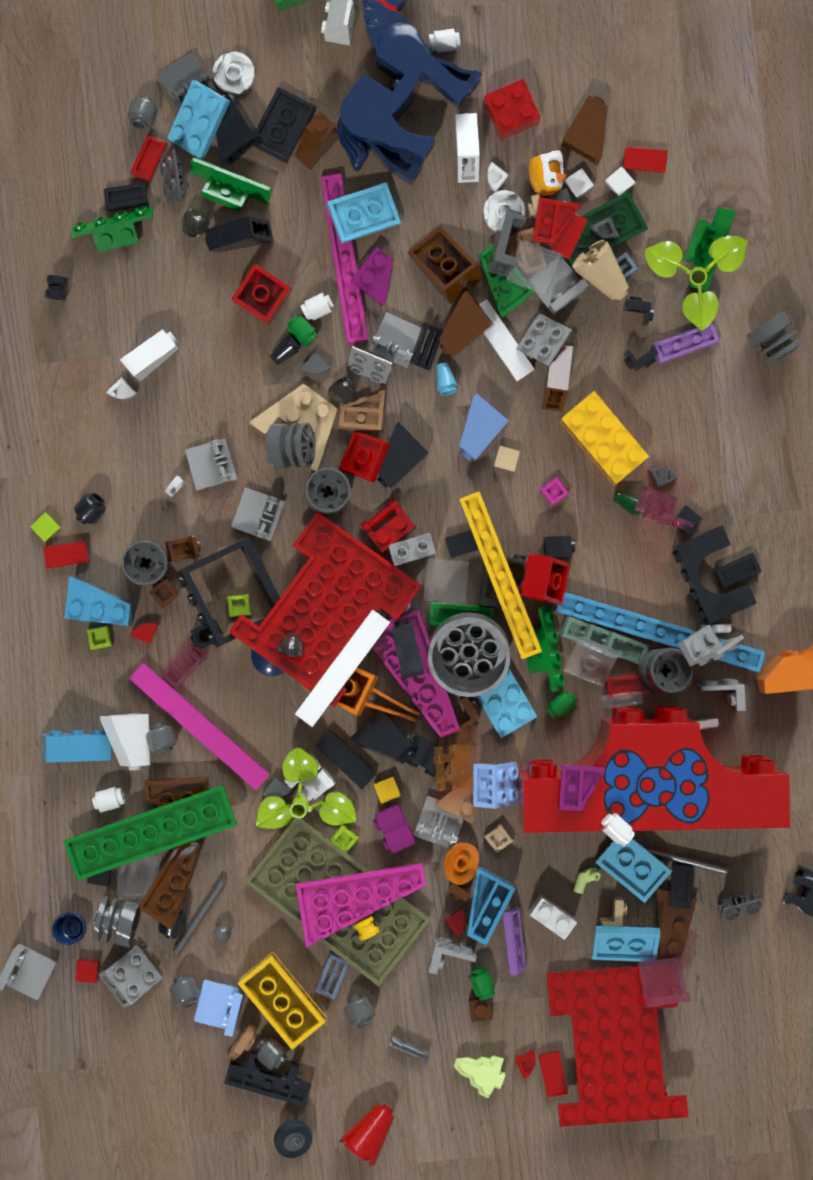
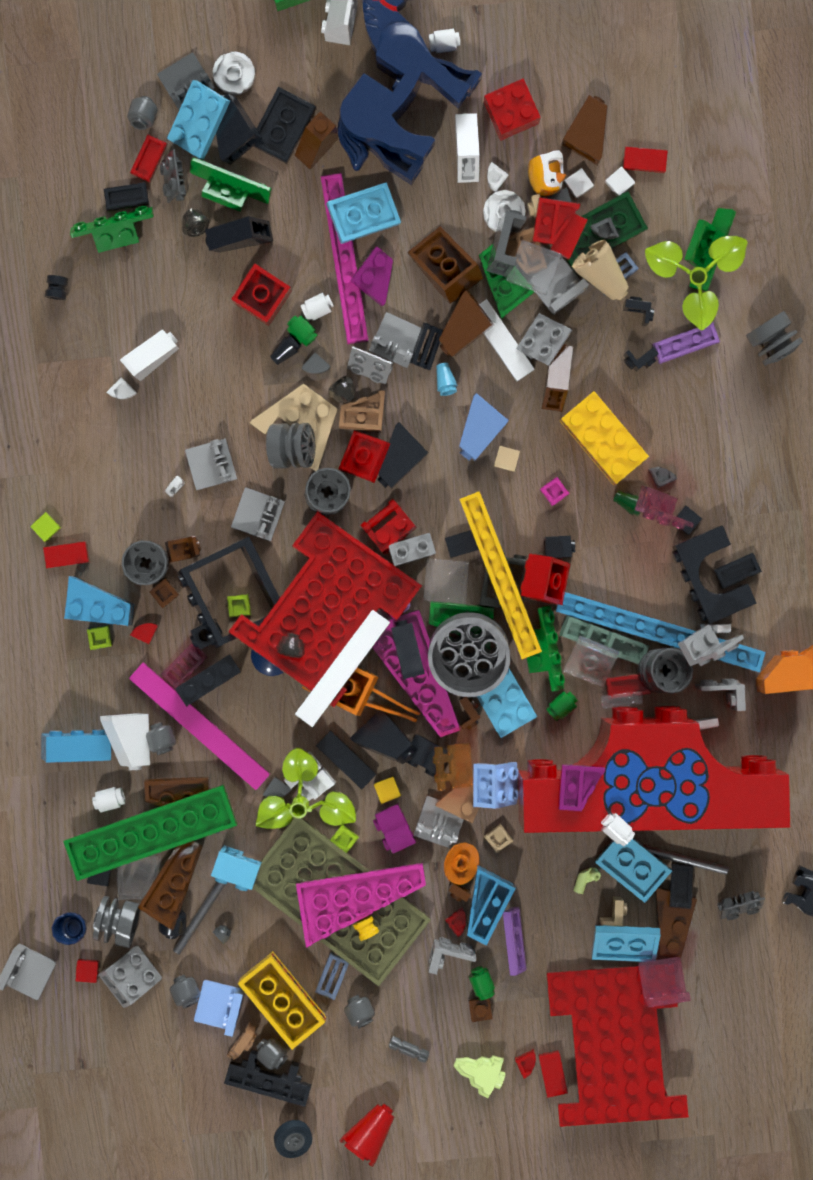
black head [74,493,106,525] -> none
white brick [528,893,577,940] -> none
none -> black arch [175,654,241,707]
none -> medium azure brick [211,845,262,891]

